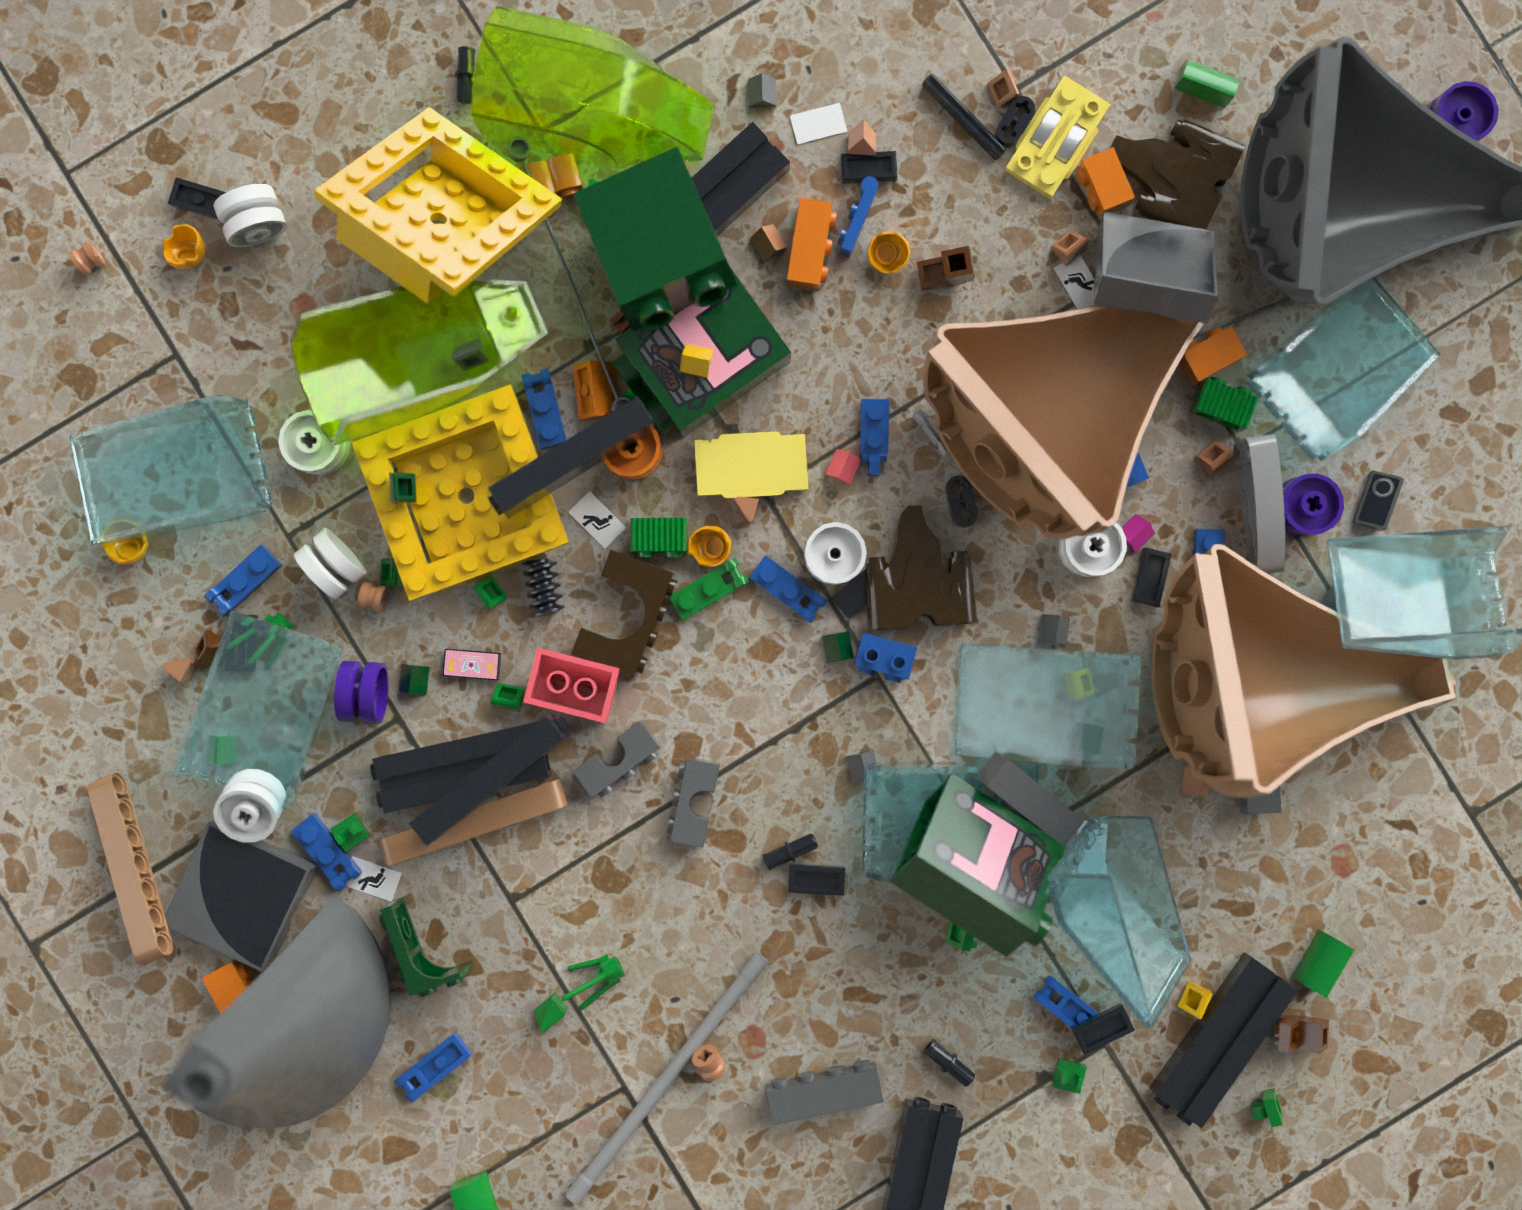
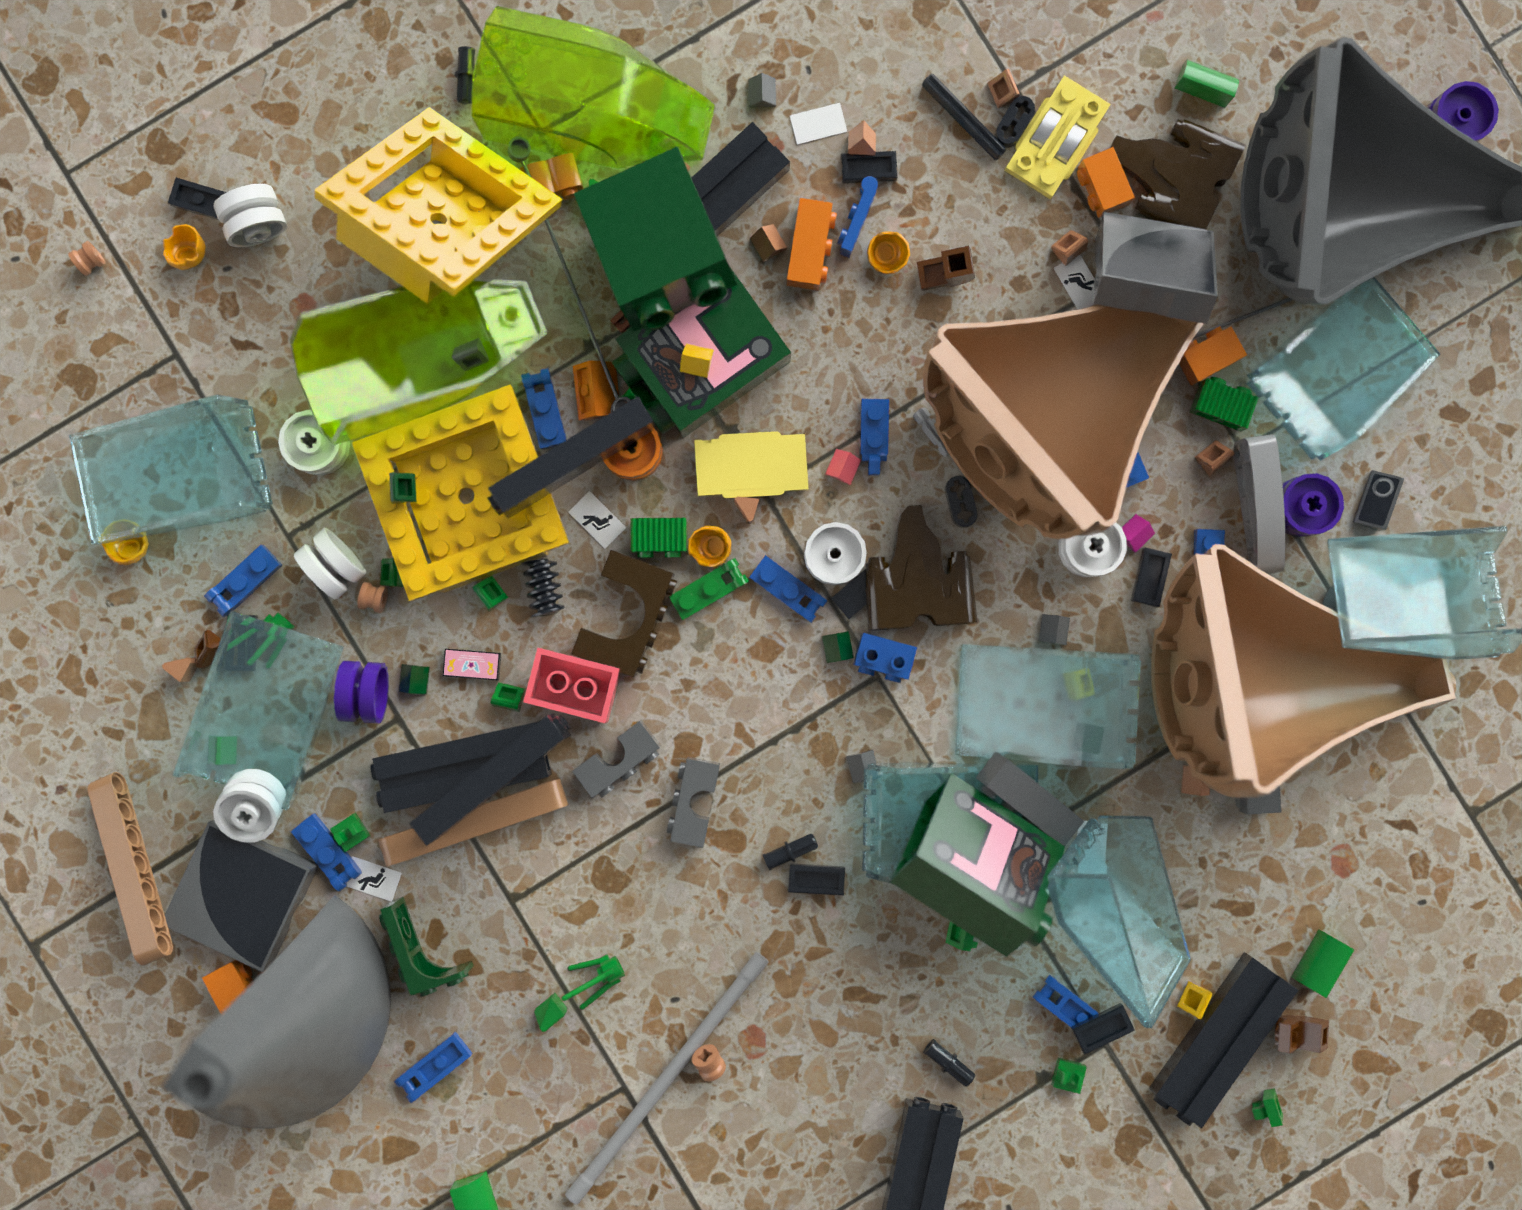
dark grey brick [767,1060,884,1125] -> none

